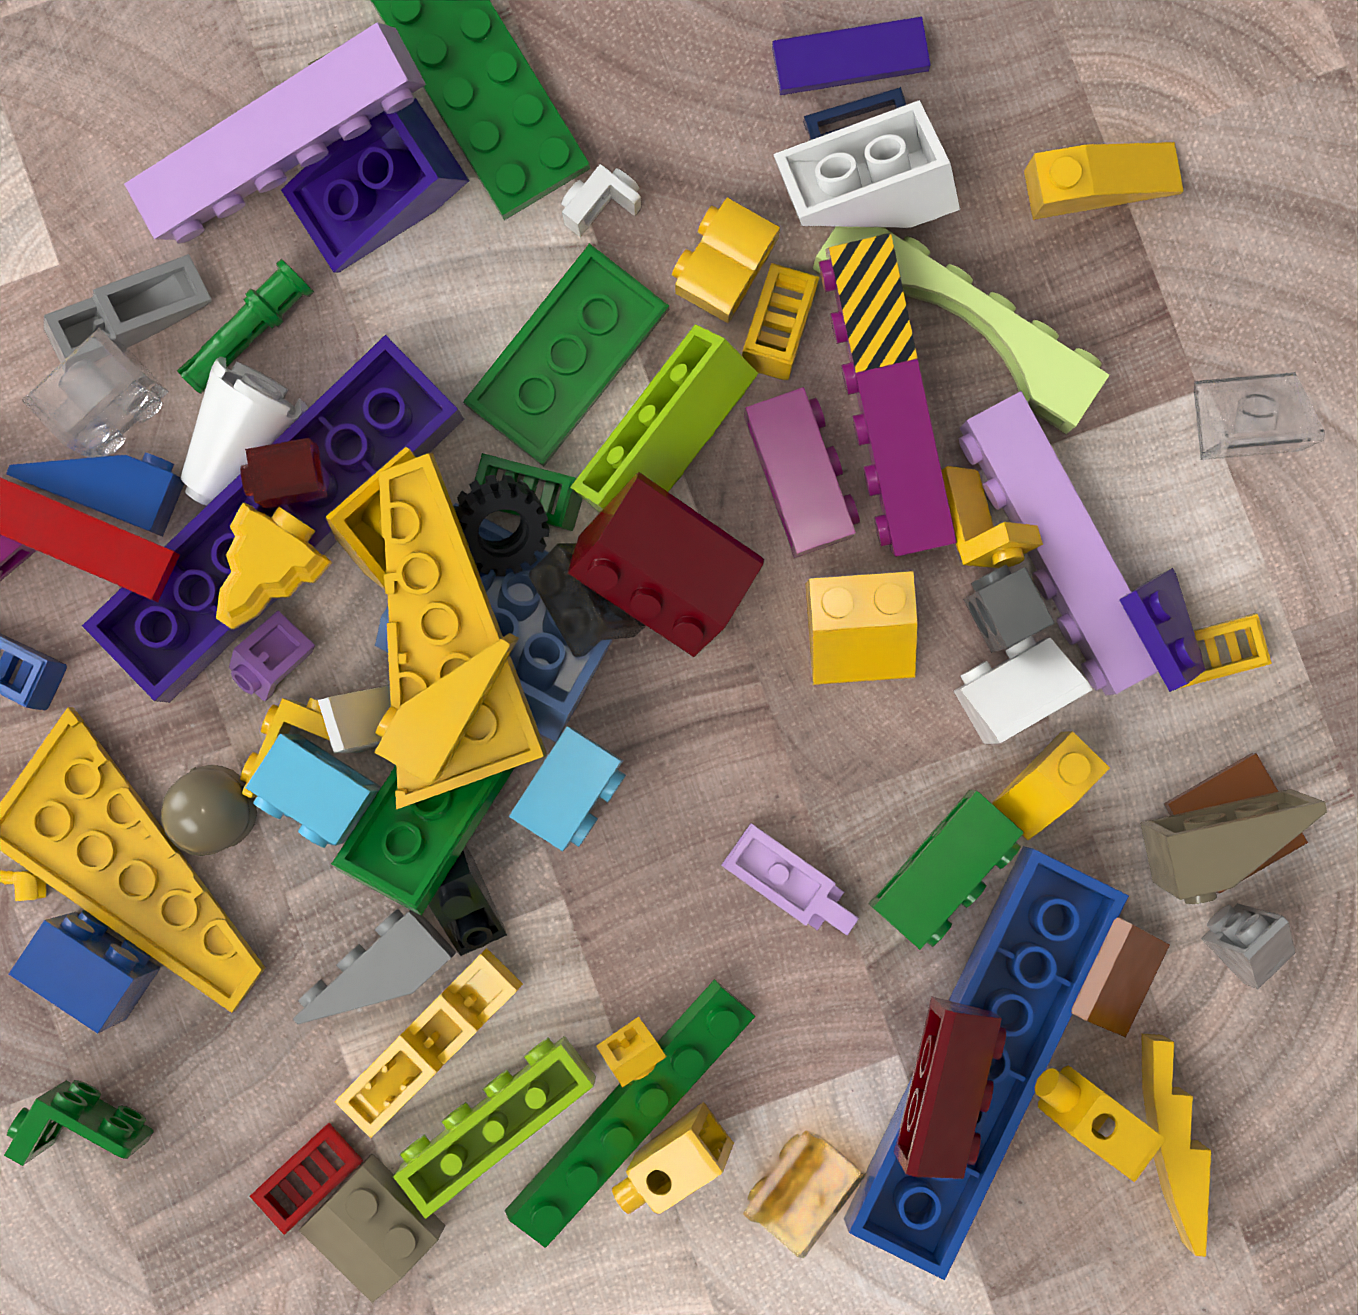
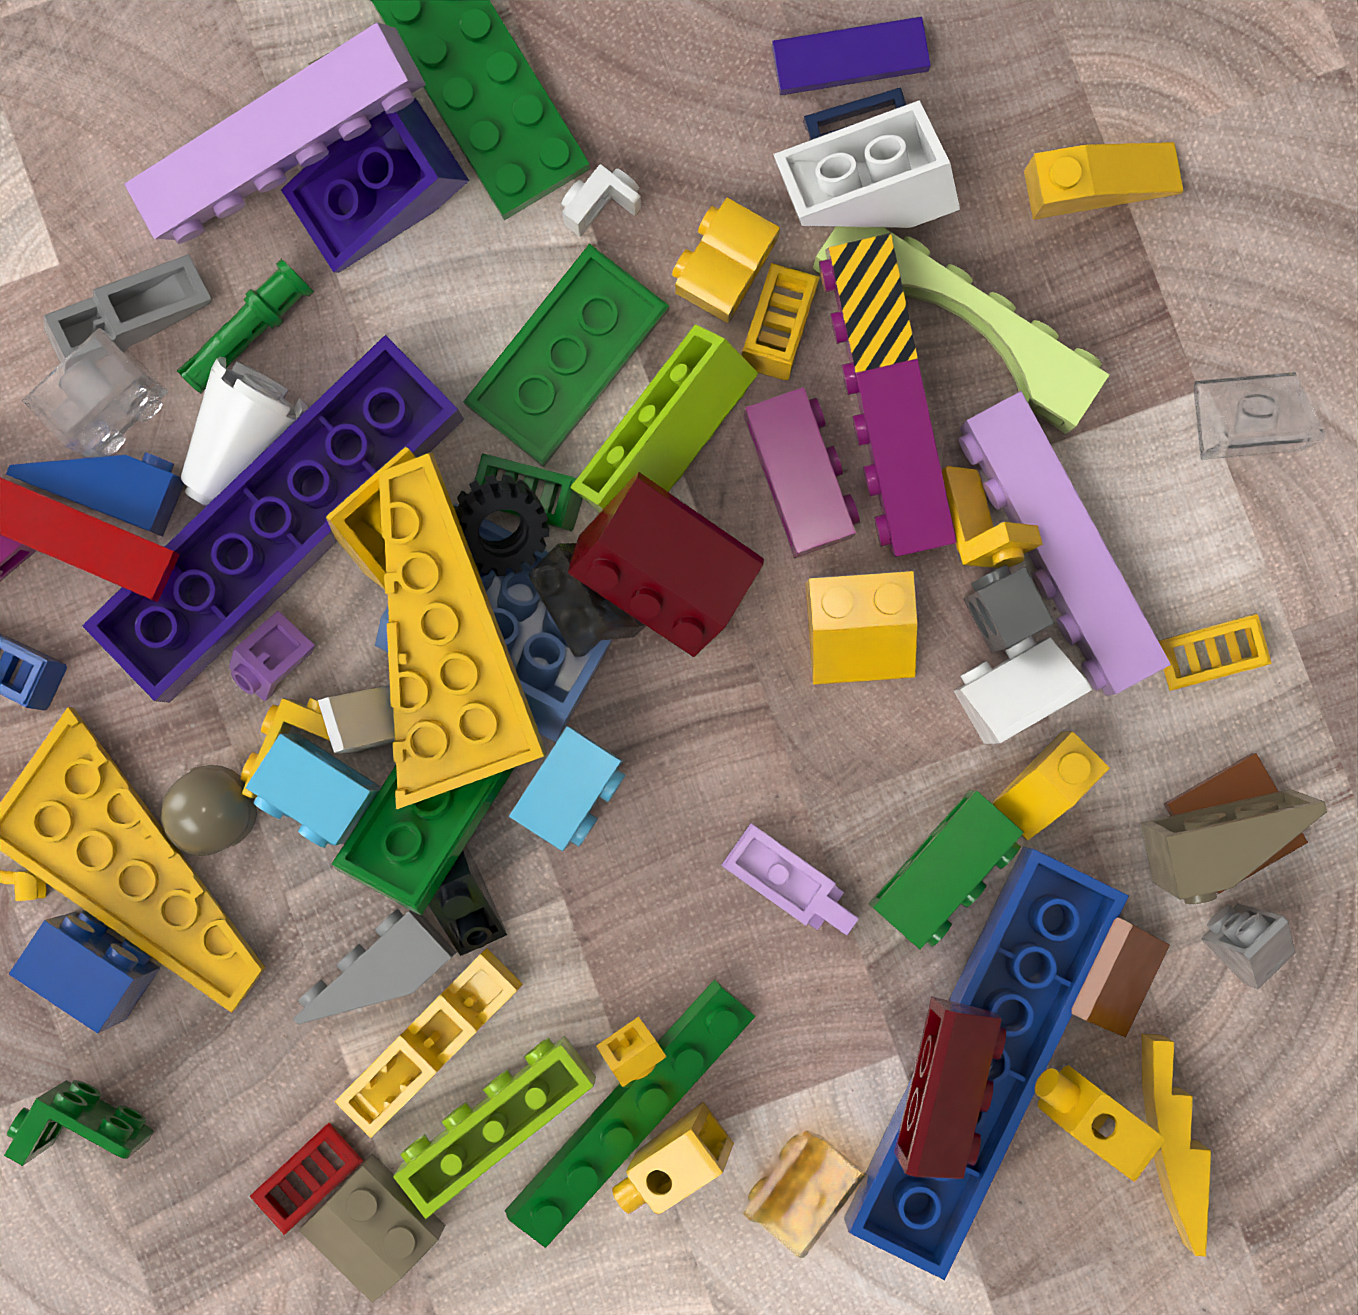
yellow rock [216,503,332,630] -> none
clear red brick [240,438,327,508] -> none
yellow slope [374,633,519,785] -> none
dark purple wing [1119,568,1206,692] -> none

